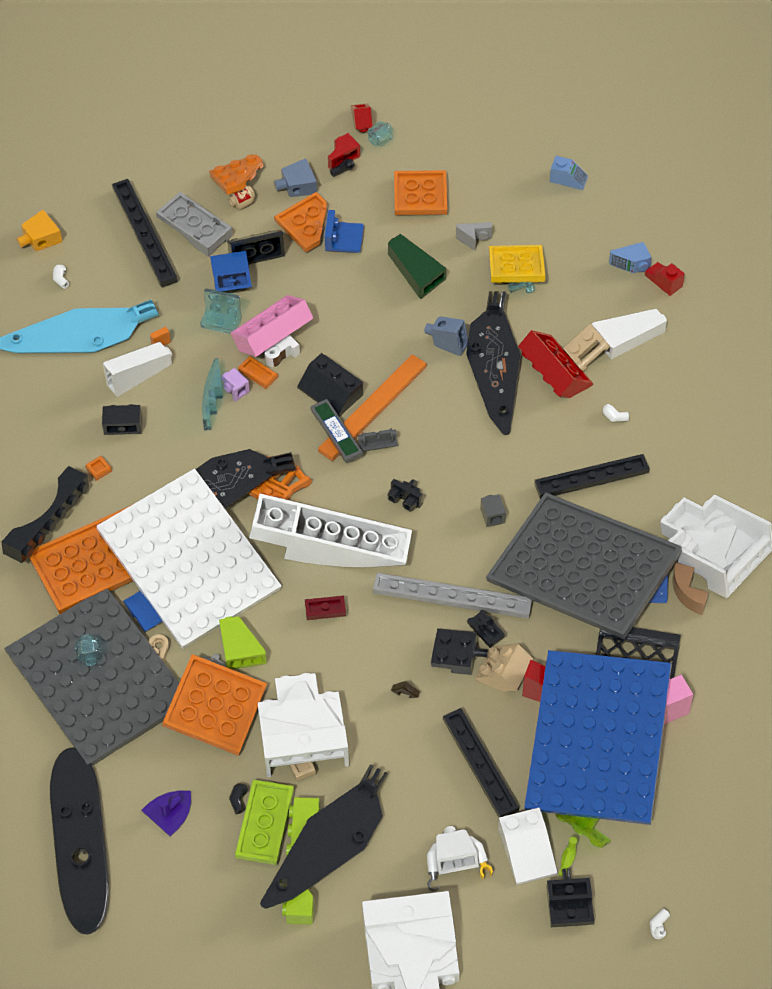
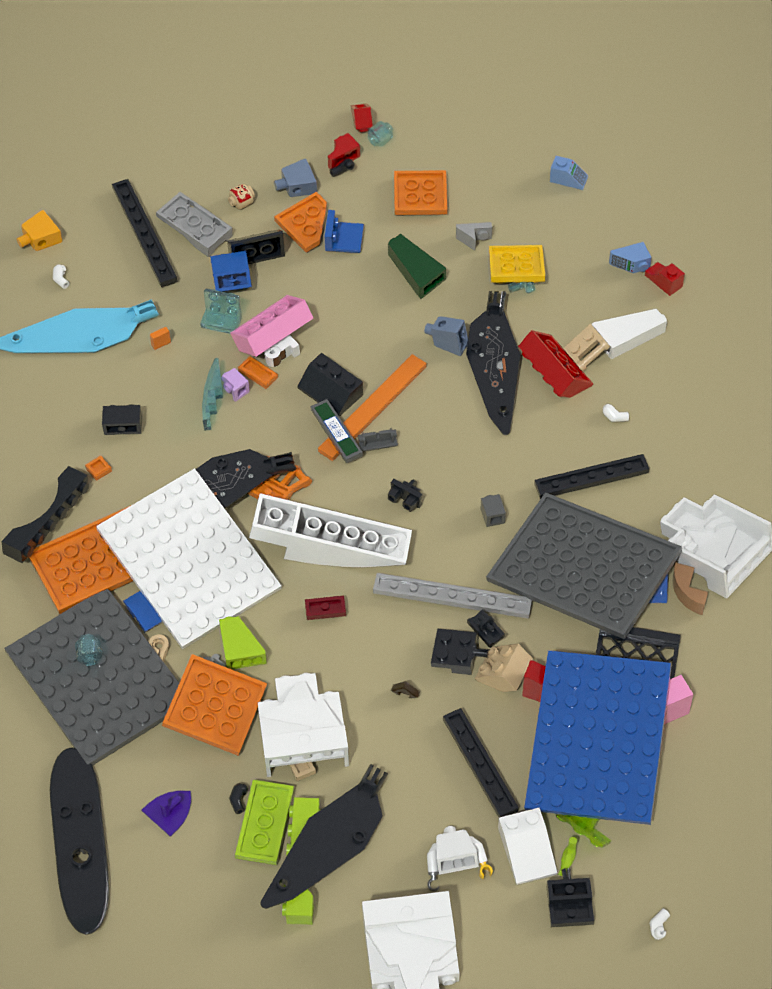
white slope [103,342,172,397] -> none
orange plate [209,154,263,195] -> none

